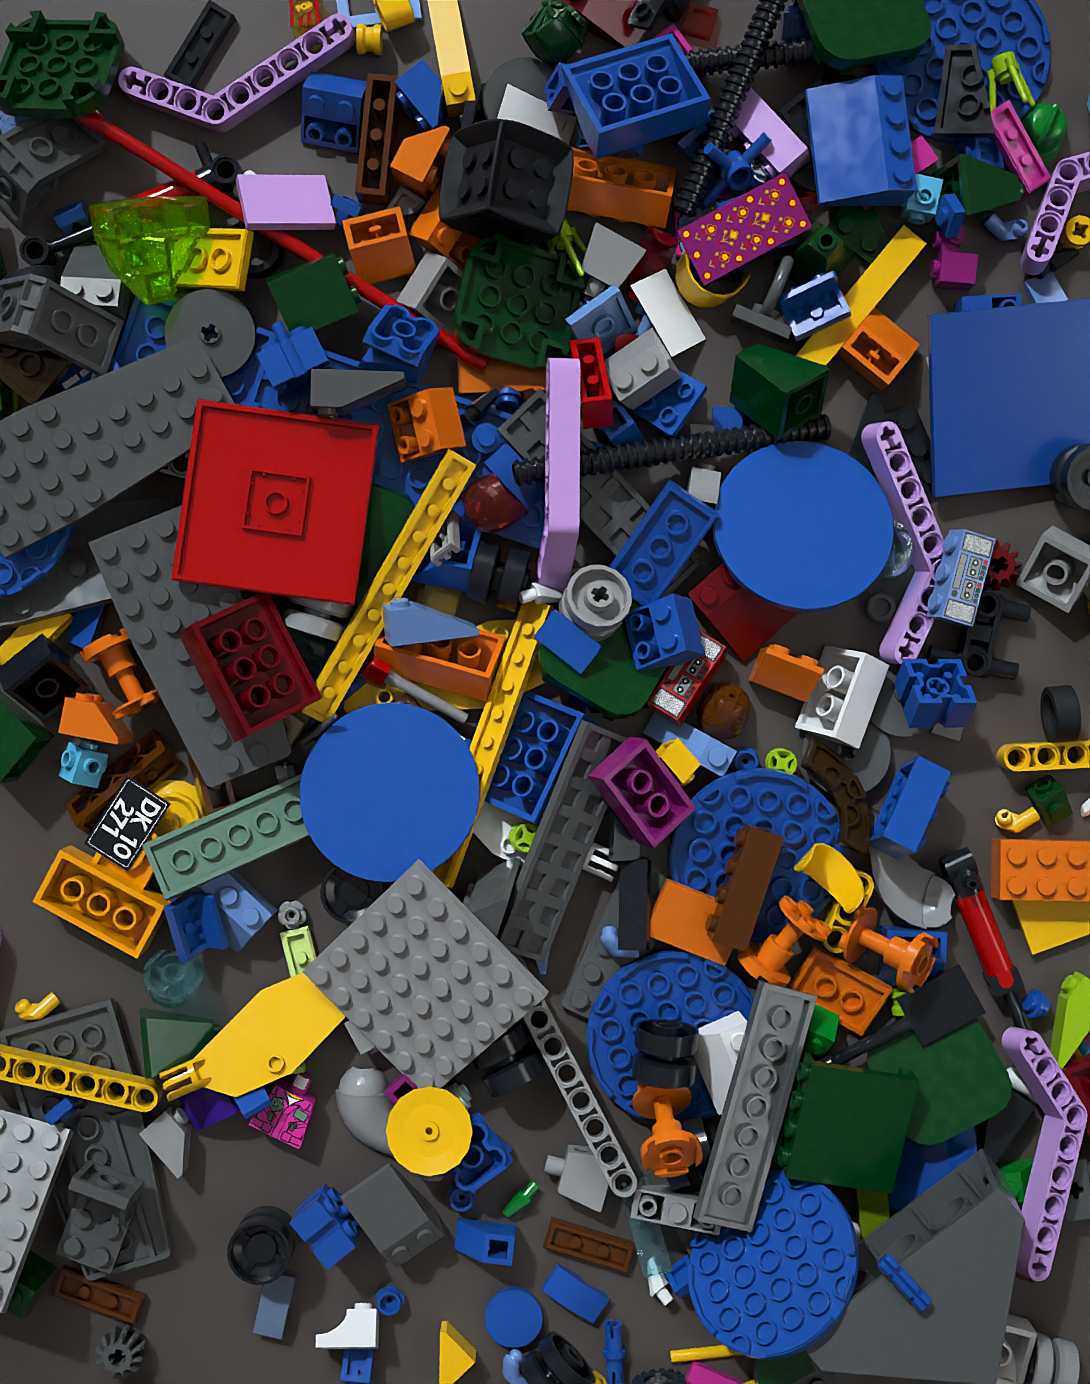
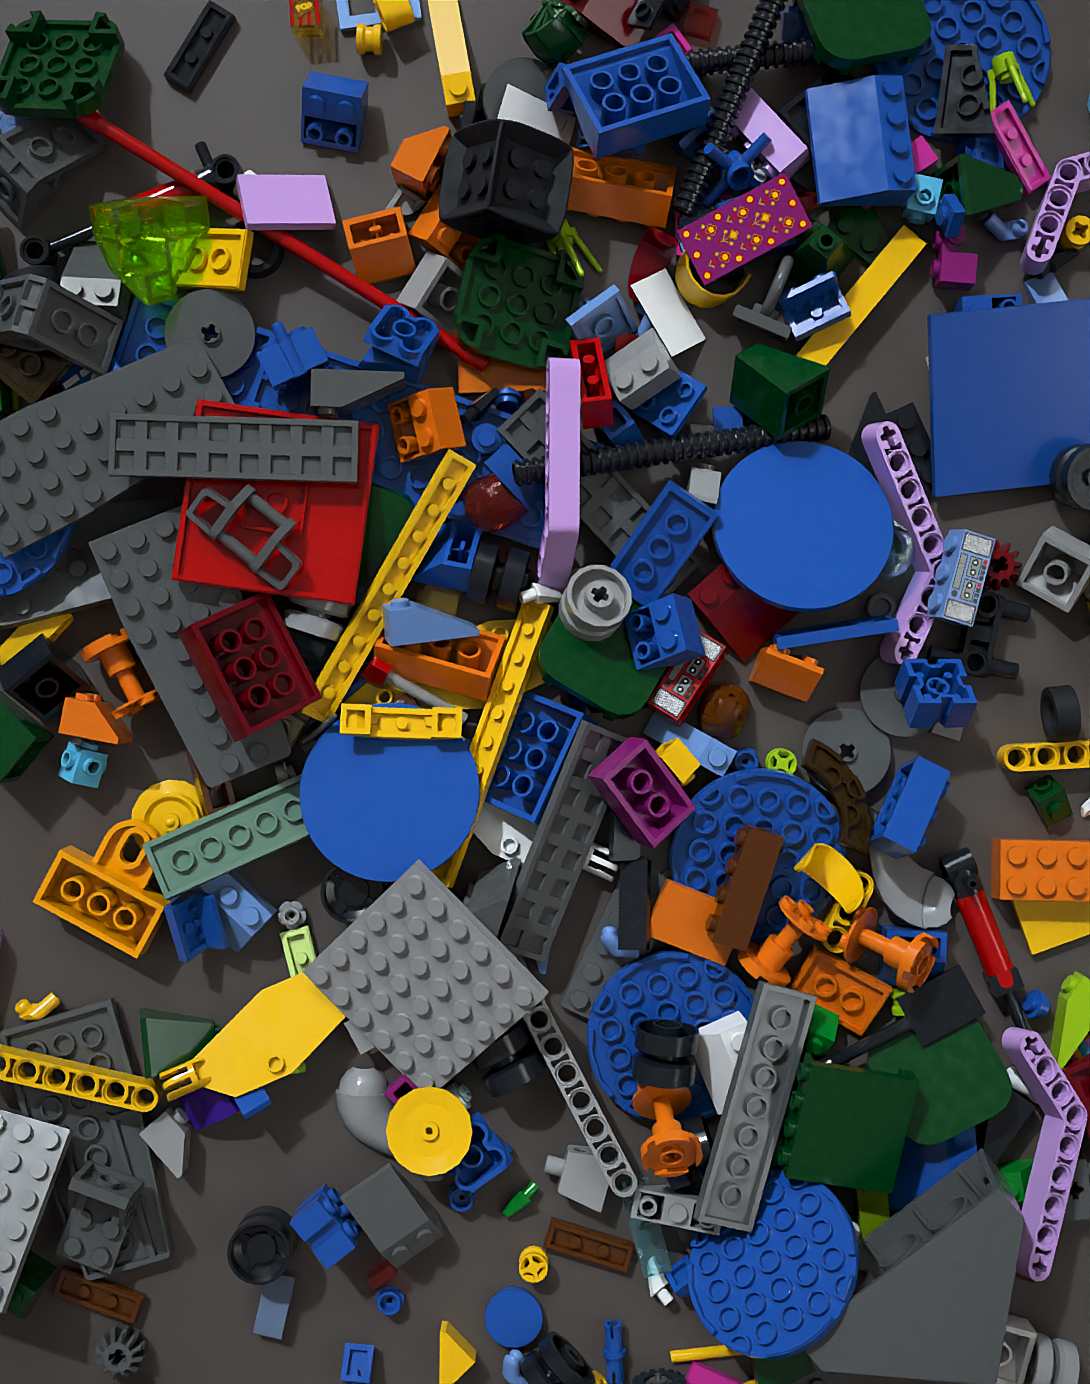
blue plate [43,1095,82,1125] -> none
blue tile [54,199,90,234] -> none
blue slope [65,603,111,648] -> none
reddish brown fence [65,729,183,835] -> none
black sticker [84,776,171,872] -> none
lavender beam [118,14,356,133] -> none
clear light blue cylinder [143,949,204,1009] -> none
dark pink torso [249,1072,317,1149] -> none
dark green slope [266,252,361,333] -> none
white arch [316,1303,379,1349] -> none
blue tile [330,194,368,228] -> none
reddish brown brick [355,73,399,206] -> none
blue slope [394,58,446,134] -> none
light grey tile [430,509,461,567] -> none
blue slope [454,1218,516,1266] -> none
lime wheel [508,823,538,853] -> none
blue slope [533,610,602,675] -> none
blue slope [541,1264,610,1323] -> none
light grey torso [581,222,646,299] -> none
white slope [795,645,889,749] -> none
orange slope [836,307,920,391] -> none
blue axle [878,1253,931,1312] -> none
yellow arm [995,807,1040,833] -> none
green piece [1021,103,1068,168] -> none
none -> dark grey plate [108,413,359,484]
none -> dark grey bar [186,484,303,590]
none -> yellow slope [340,703,463,740]
none -> clear red tile [366,1260,398,1290]
none -> yellow wheel [519,1246,548,1283]
none -> blue tile [771,614,899,649]

